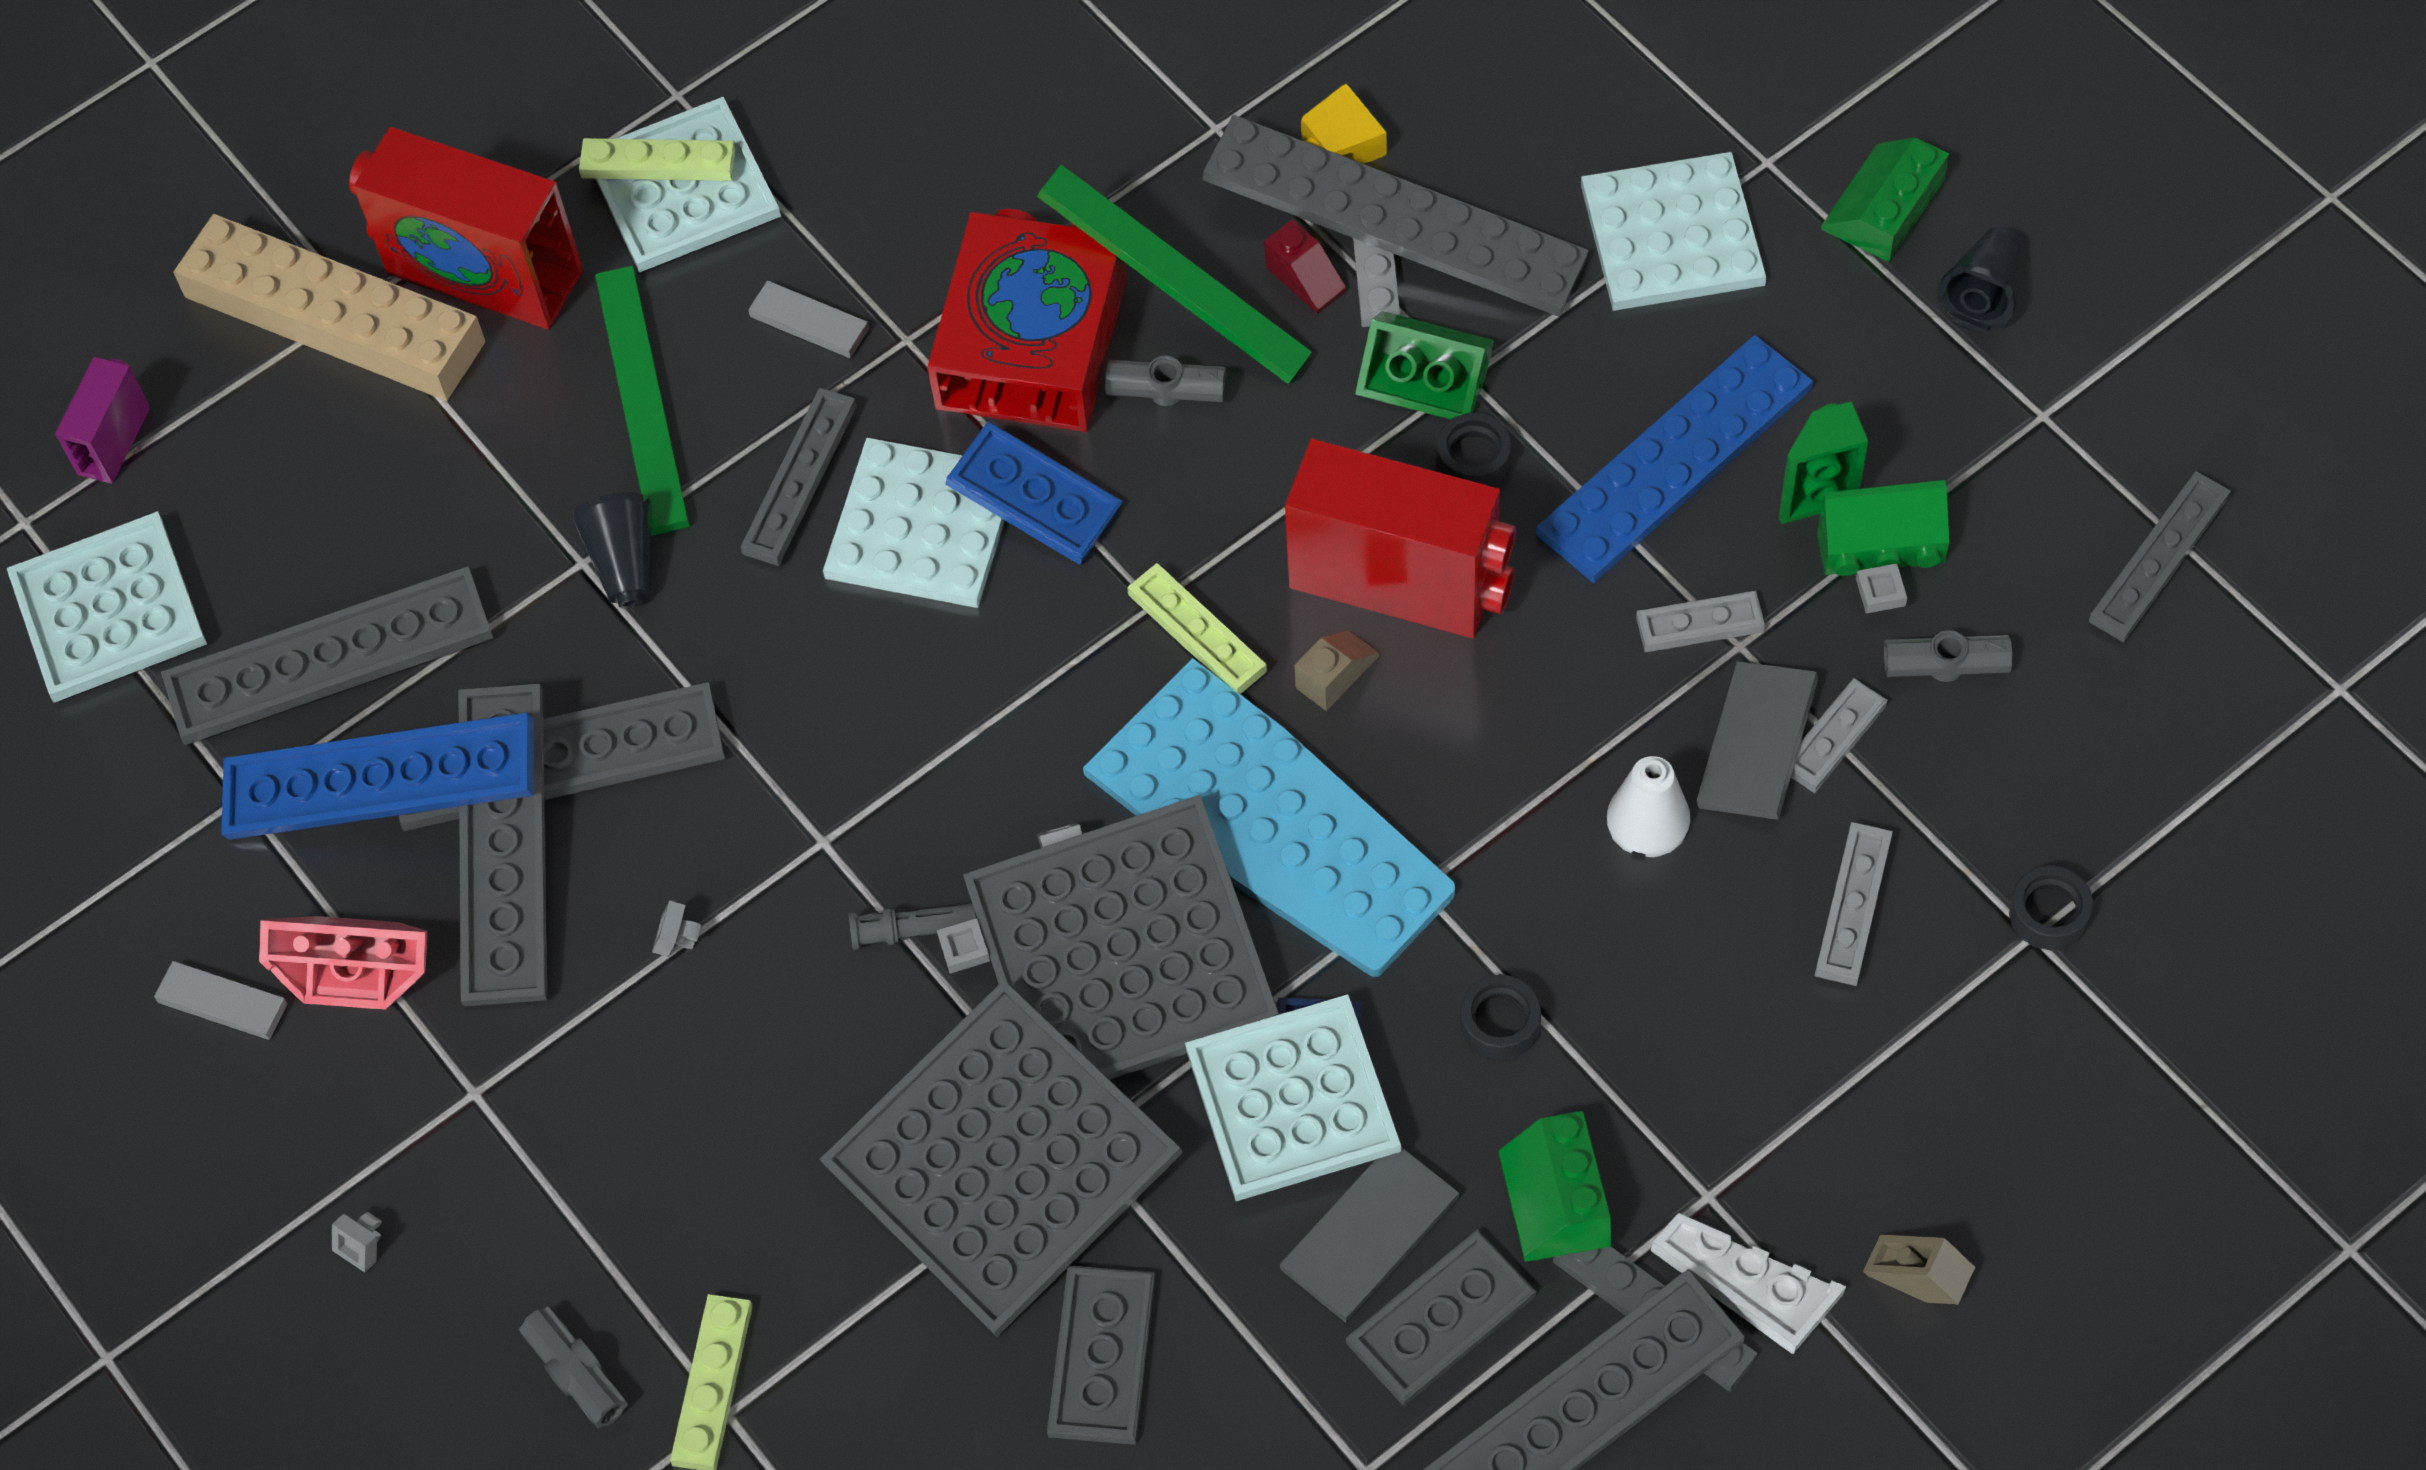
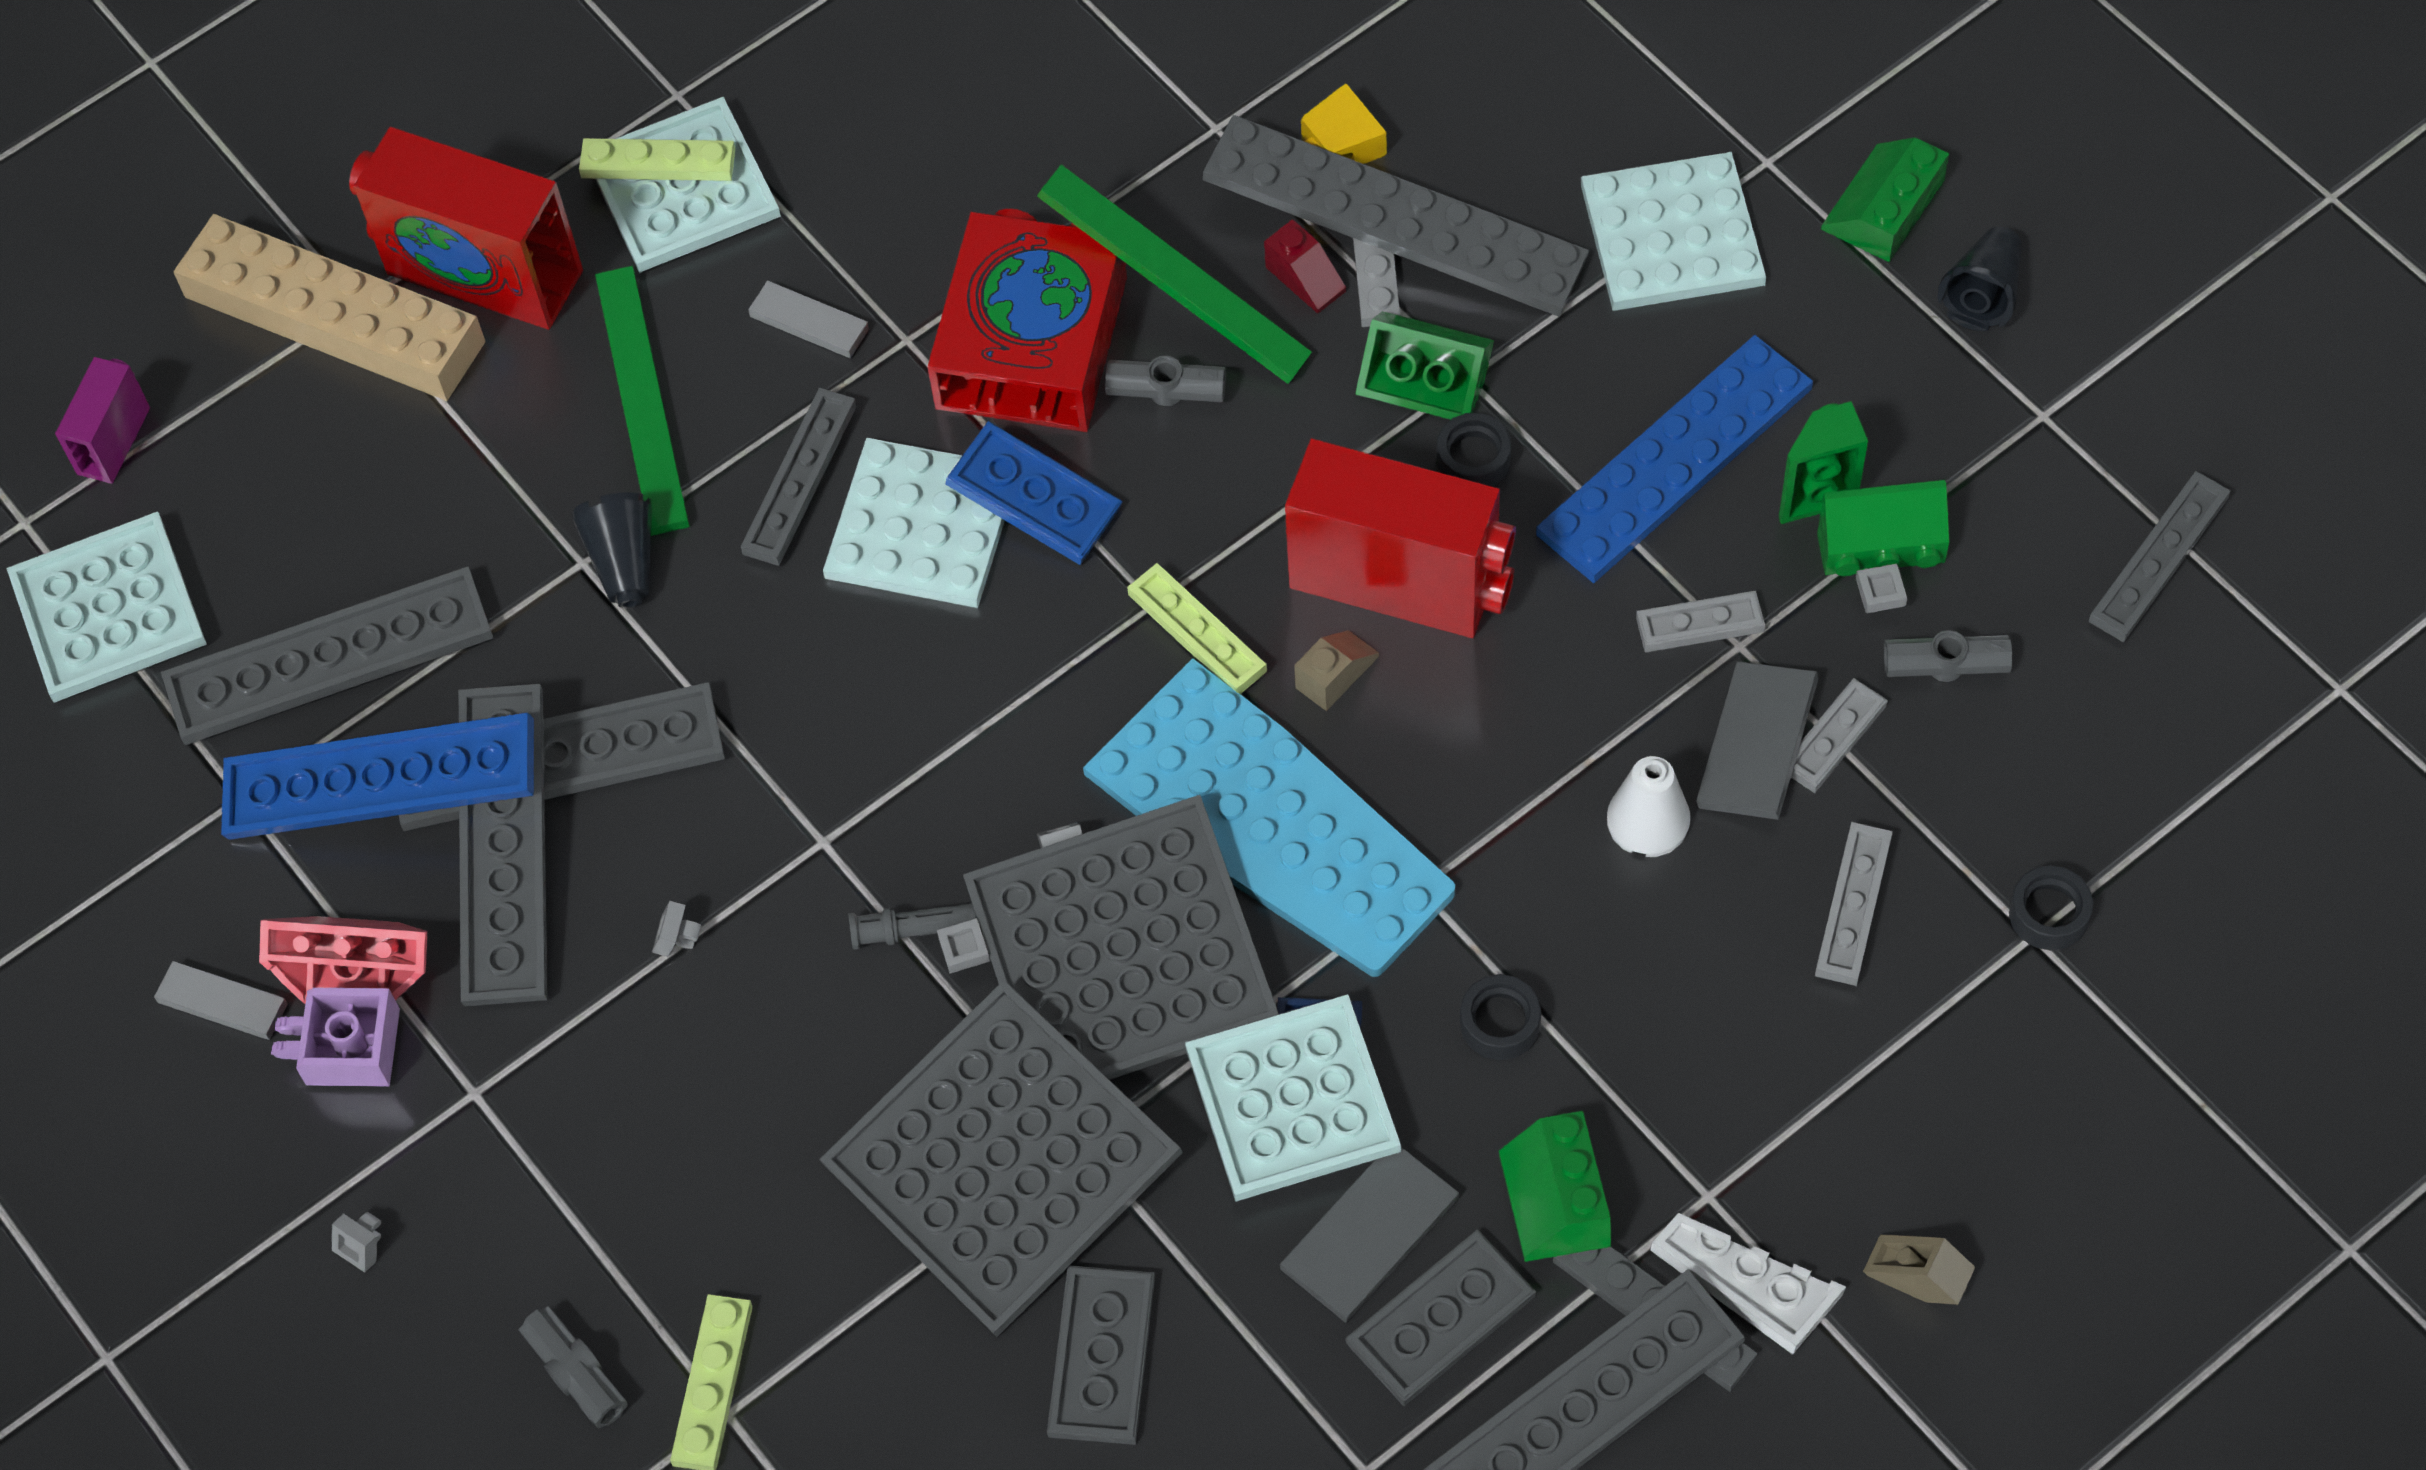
none -> lavender hinge [271,988,400,1086]

